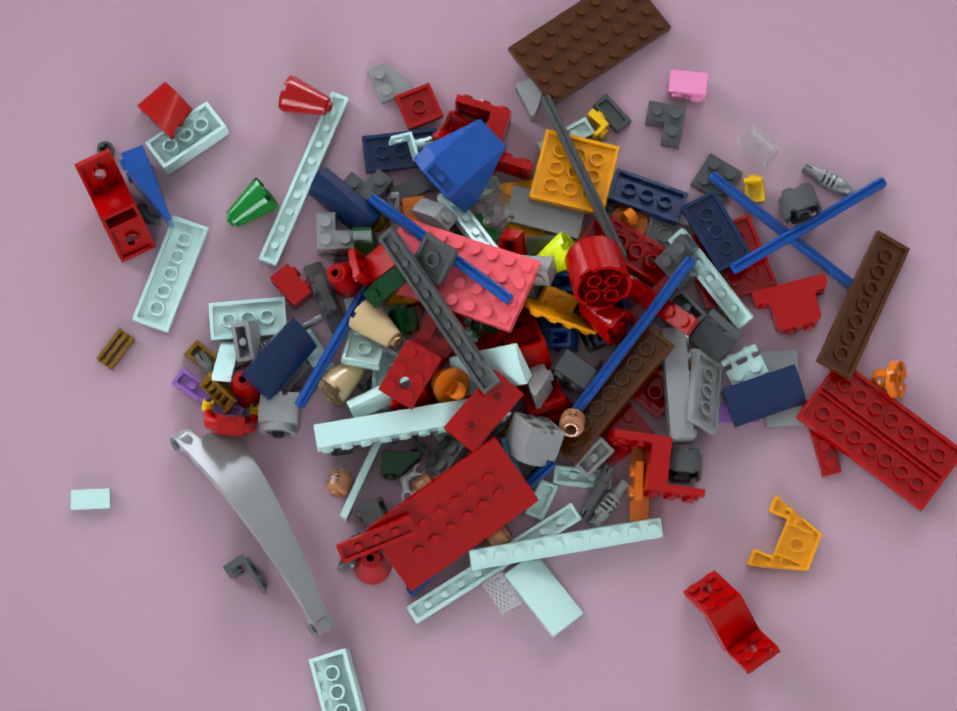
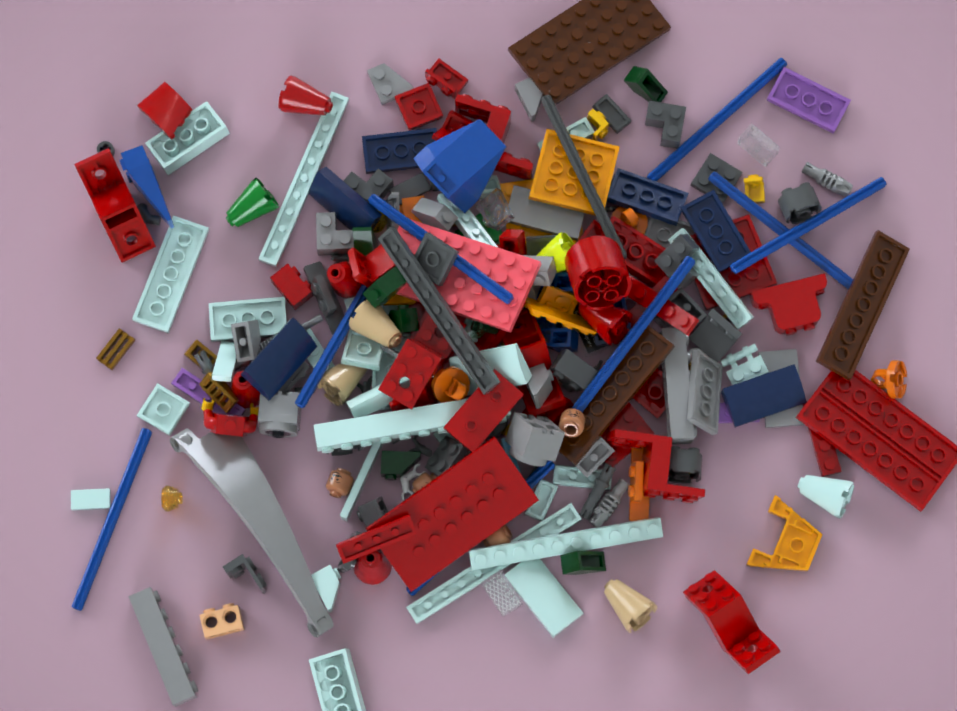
light aqua bracket [389,131,433,162] -> none
bright pink brick [667,70,708,102] -> none
none -> blue axle [72,428,152,611]
none -> light grey brick [128,587,198,707]
none -> light aqua plate [137,383,190,436]
none -> clear yellow cone [161,485,183,512]
none -> light nougat brick [199,603,245,640]
none -> light aqua slope [311,565,341,612]
none -> red bracket [425,58,468,99]
none -> dark green slope [560,551,606,575]
none -> tan cone [604,579,658,633]
none -> dark green slope [624,66,668,102]
none -> blue axle [647,58,787,181]
none -> medium lavender plate [767,67,851,134]
none -> light aqua cone [798,475,854,519]

